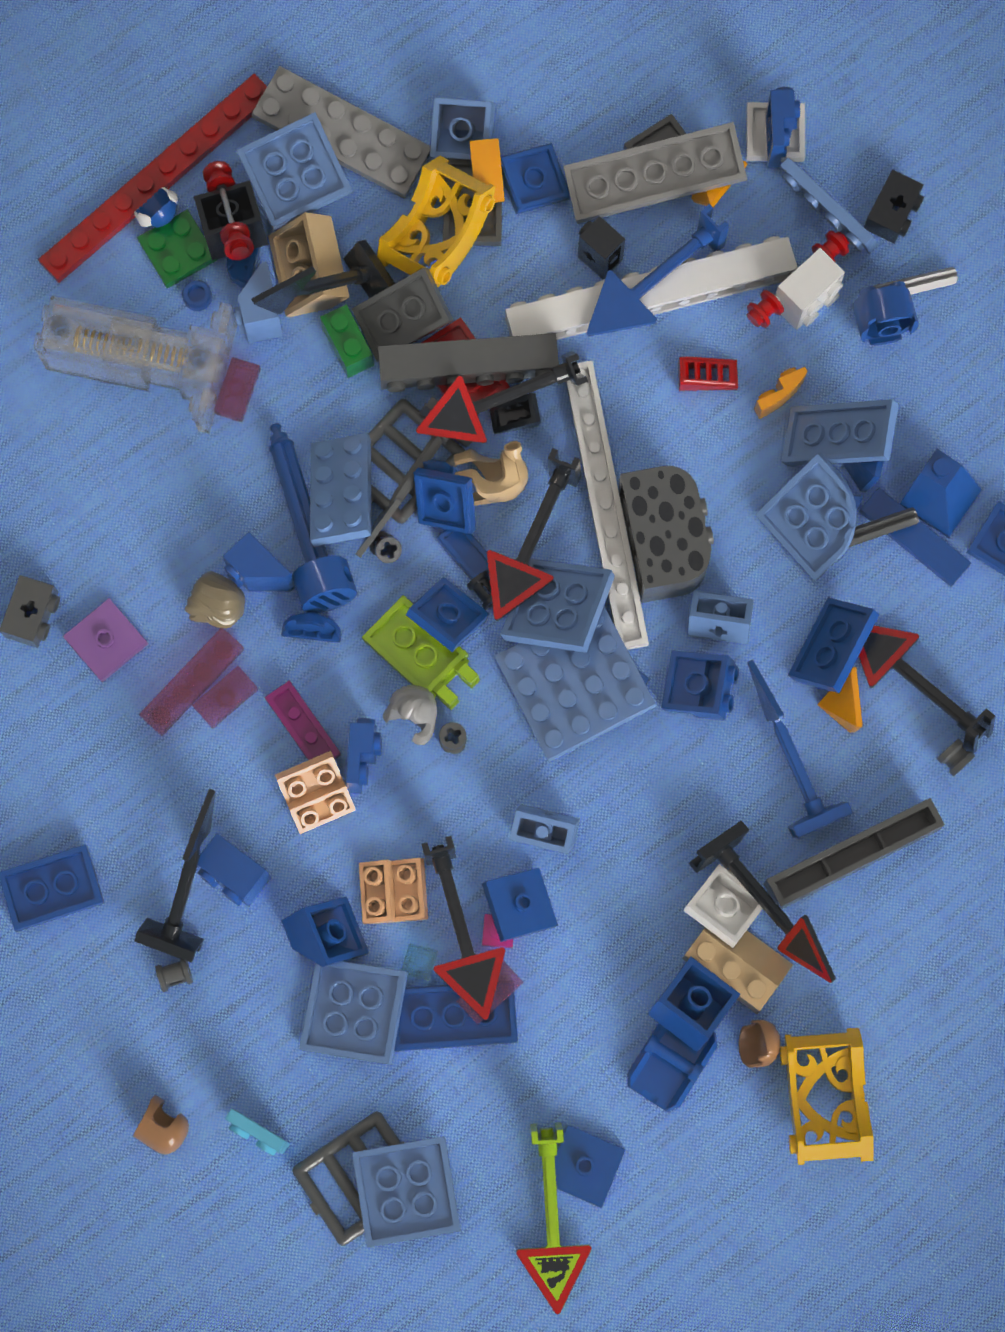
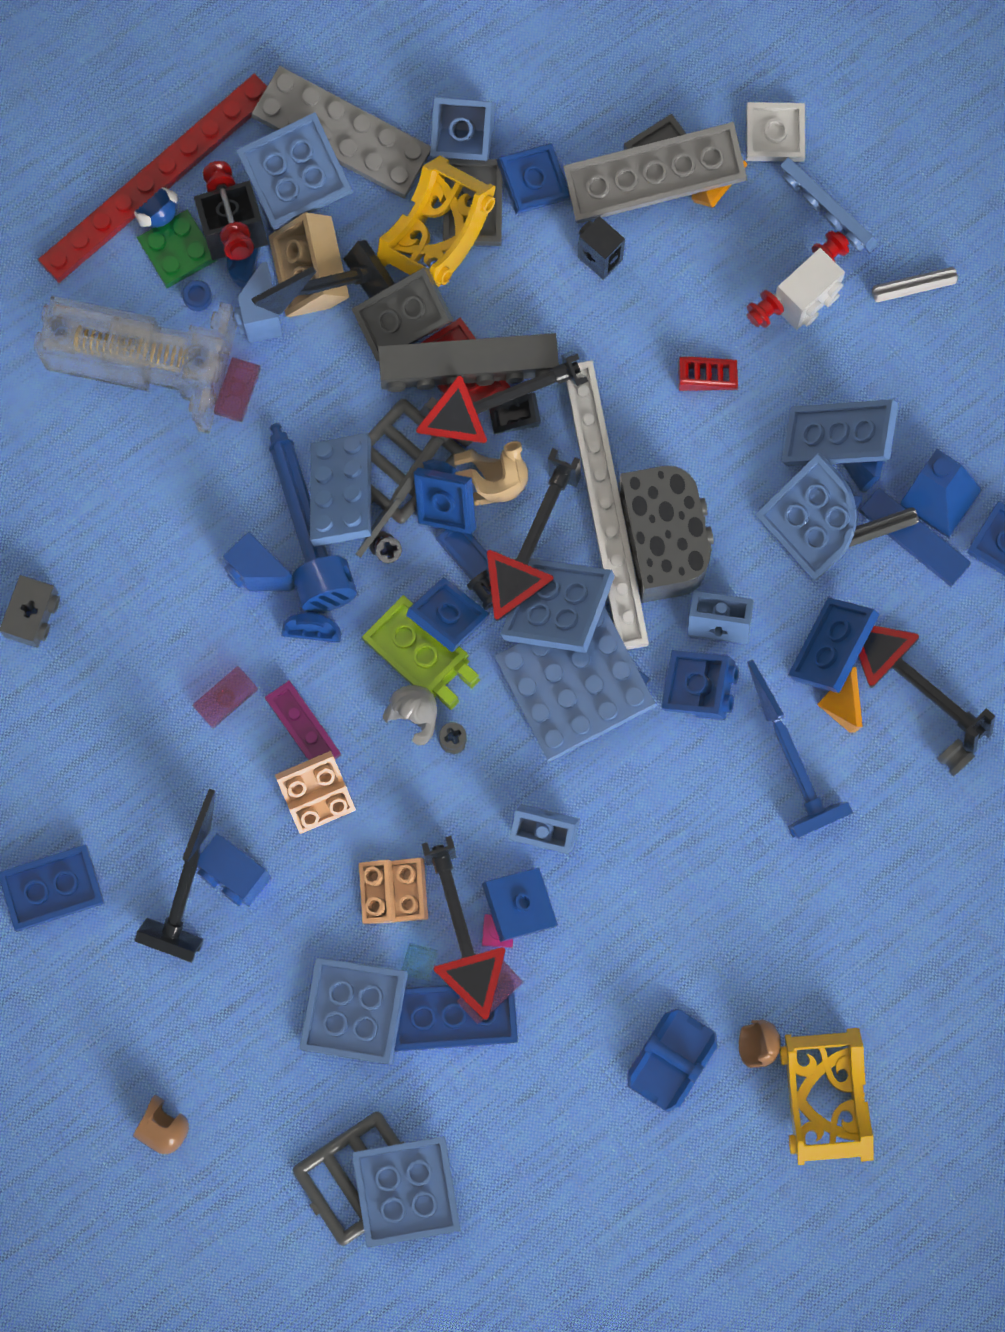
medium lavender plate [63,598,148,683] -> none
clear pink plate [139,628,244,736] -> none
dark grey bush [155,959,193,992] -> none
dark tan hair [185,571,245,629] -> none
medium azure plate [225,1108,290,1156] -> none
blue slope [281,896,369,967] -> none
green brick [320,304,374,378] -> none
blue plate [346,718,382,794] -> none
light orange slope [469,138,504,203] -> none
white brick [505,236,798,340] -> none
piece [516,1122,592,1314] -> none
blue plate [555,1125,626,1208] -> none
blue piece [587,204,729,336] -> none
blue brick [647,957,741,1052] -> none
tan slope [682,928,793,1014] -> none
white plate [683,864,763,948] -> none
black piece [689,820,836,983] -> none
light orange slope [754,367,808,419] -> none
dark grey brick [764,798,945,909] -> none
blue plate [765,87,800,168] -> none
blue brick [852,281,919,345] -> none
black brick [864,169,924,244] -> none

